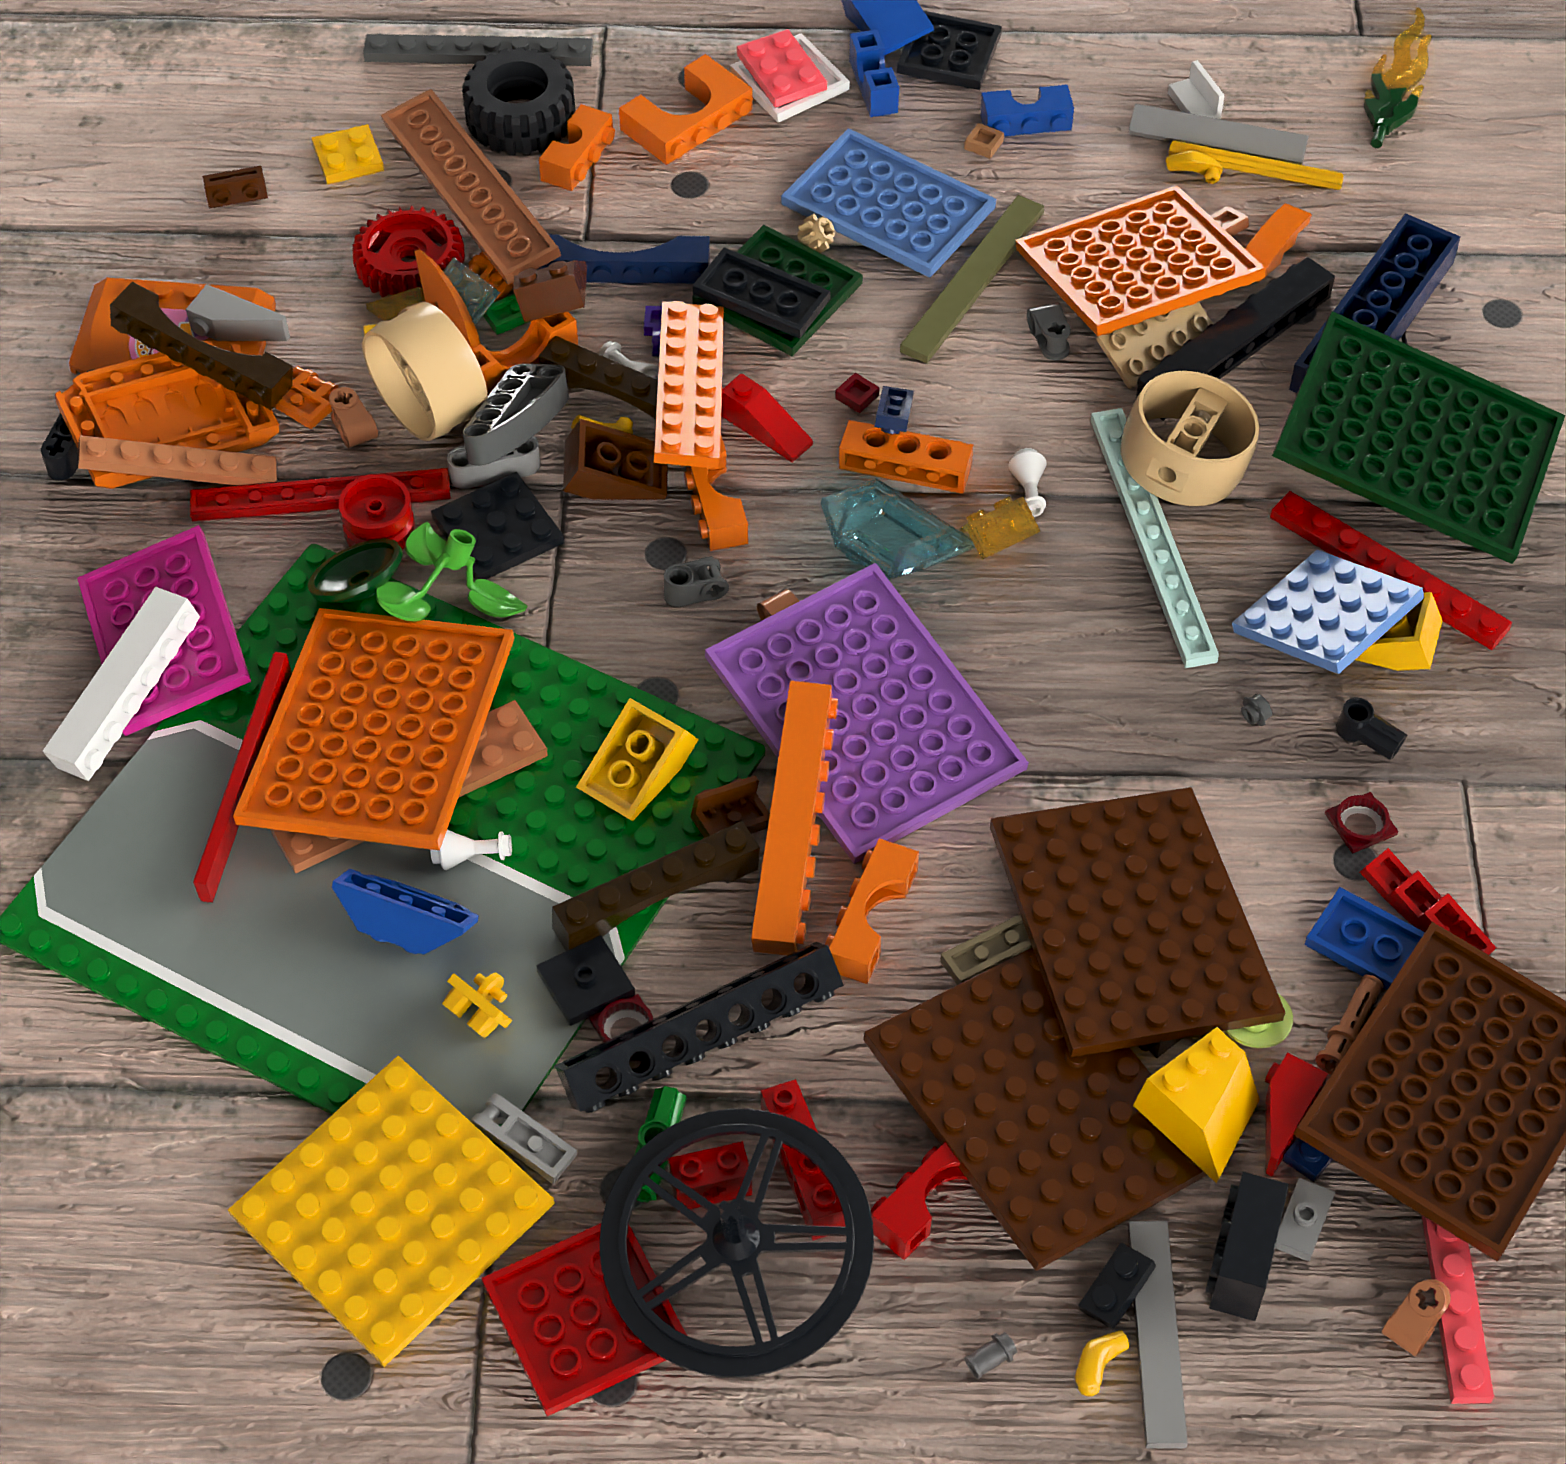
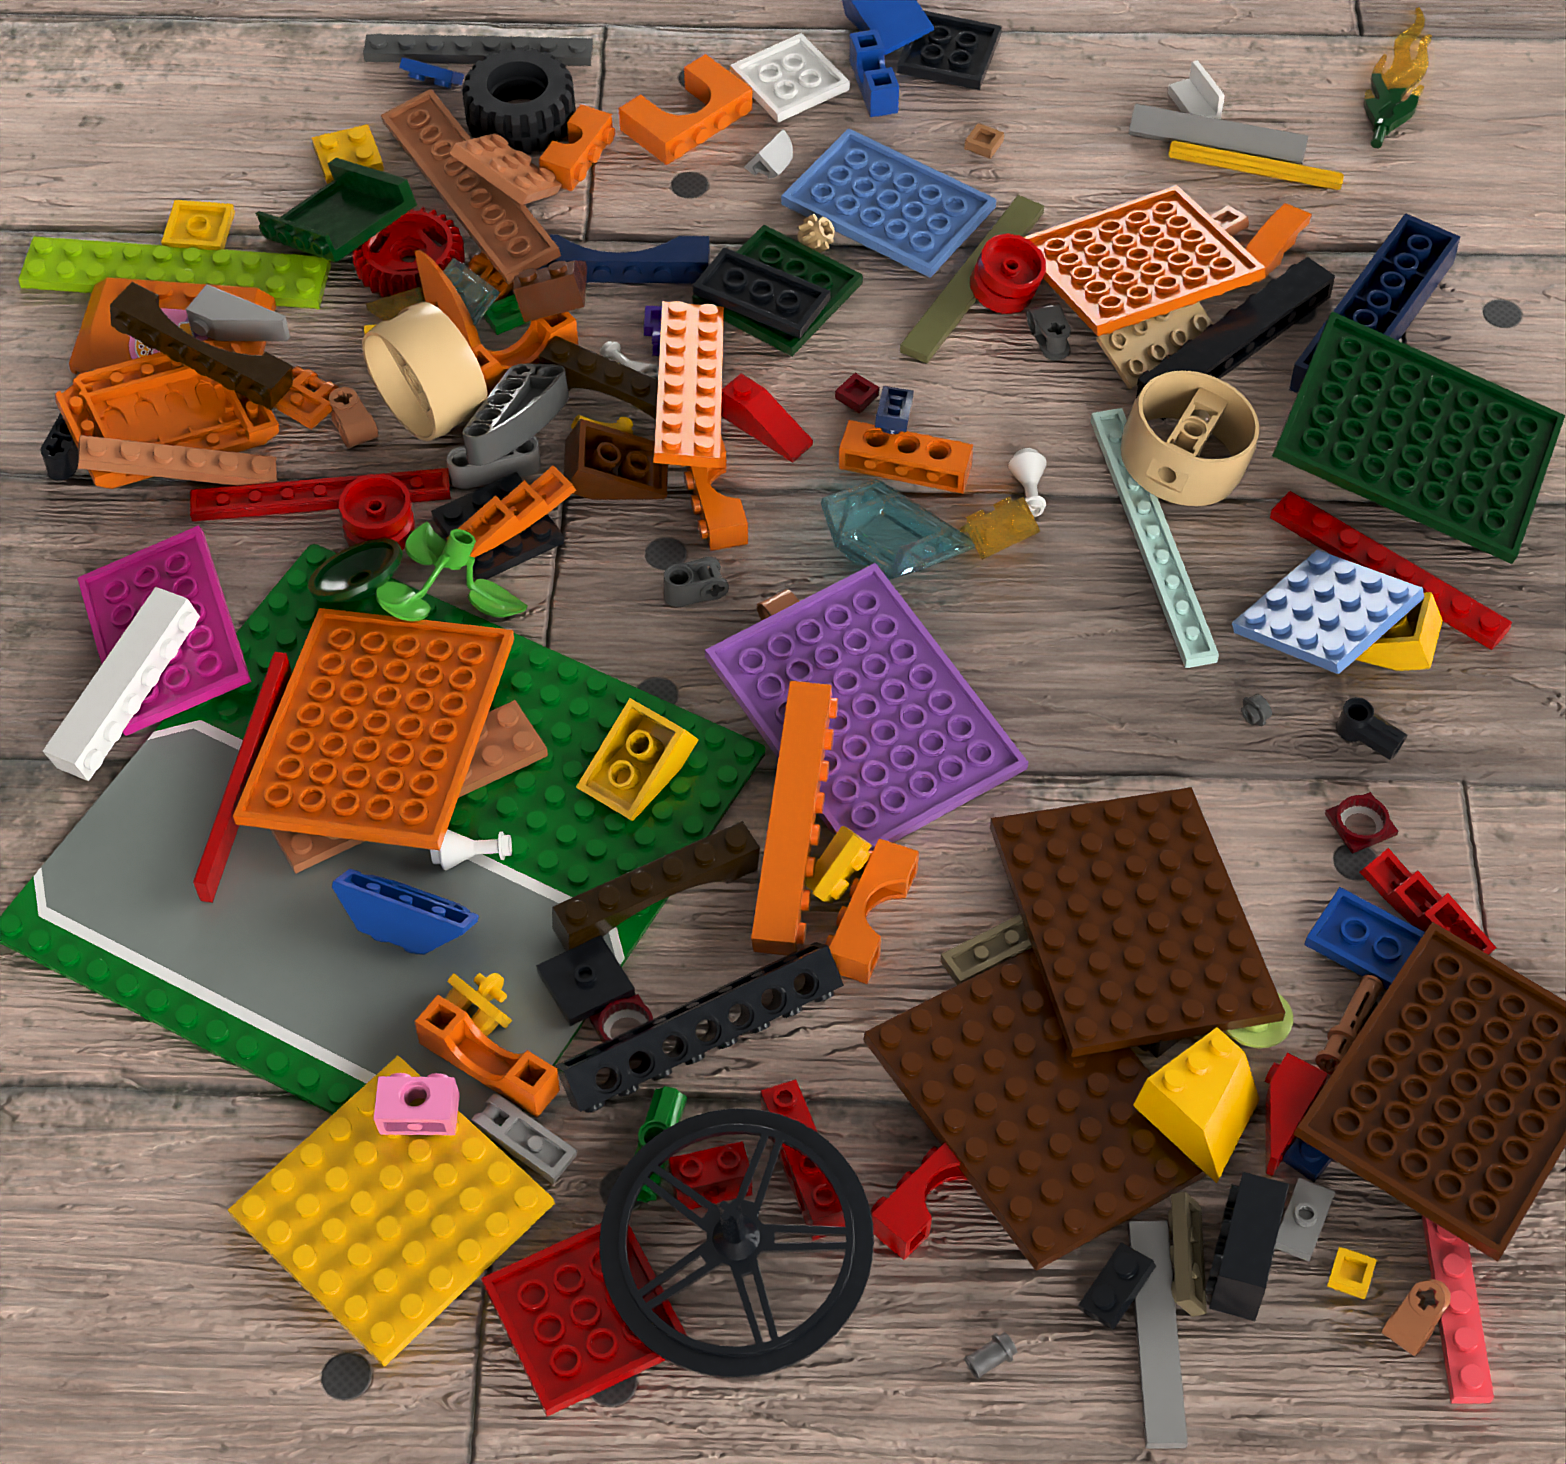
reddish brown bracket [203,165,268,209] -> none
reddish brown bracket [691,775,770,838] -> none
coral plate [737,29,827,108] -> none
blue arch [980,84,1074,137] -> none
yellow arm [1075,1330,1129,1397] -> none
yellow arm [1166,150,1223,184] -> none
none -> lime plate [18,236,331,309]
none -> yellow plate [161,200,235,250]
none -> dark green panel [256,158,417,262]
none -> bright pink brick [374,1073,460,1135]
none -> blue plate [399,57,464,89]
none -> orange arch [415,995,560,1118]
none -> orange slope [446,465,576,558]
none -> nougat plate [450,134,562,205]
none -> brick [744,129,793,179]
none -> yellow bracket [806,826,872,904]
none -> red wheel [970,233,1046,314]
none -> dark tan plate [1168,1191,1207,1317]
none -> yellow plate [1327,1246,1377,1300]

